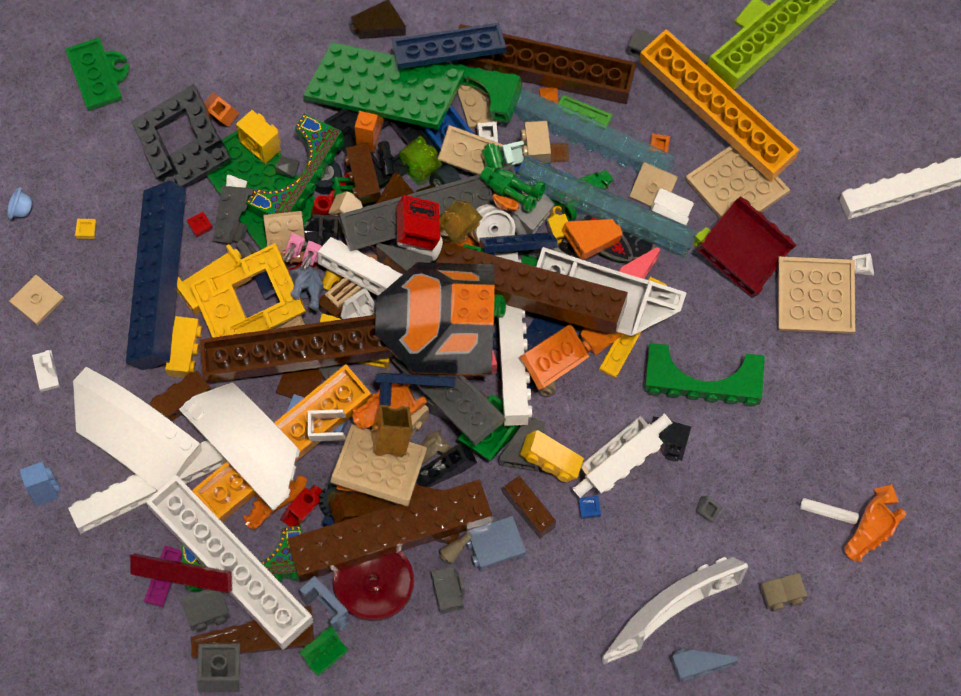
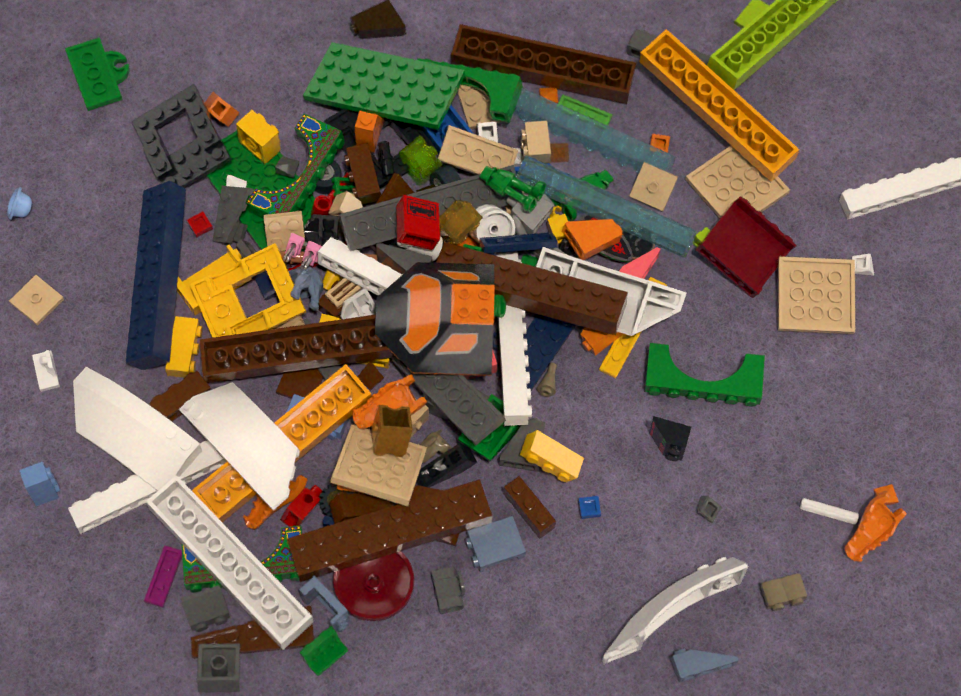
yellow plate [75,219,97,239] -> none
dark red tile [130,553,232,593] -> none
white piece [308,410,346,441] -> none
dark blue piece [375,372,456,406] -> none
dark blue plate [392,23,506,69] -> none
dark tan cone [440,532,473,564] -> none
green brick [481,143,504,169] -> none
orange piece [492,194,519,211] -> none
light aqua panel [500,141,525,167] -> none
orange plate [520,324,590,390] -> none
white brick [572,413,672,498] -> none
white panel [651,188,694,225] -> none
none -> reddish brown slope [357,361,384,391]

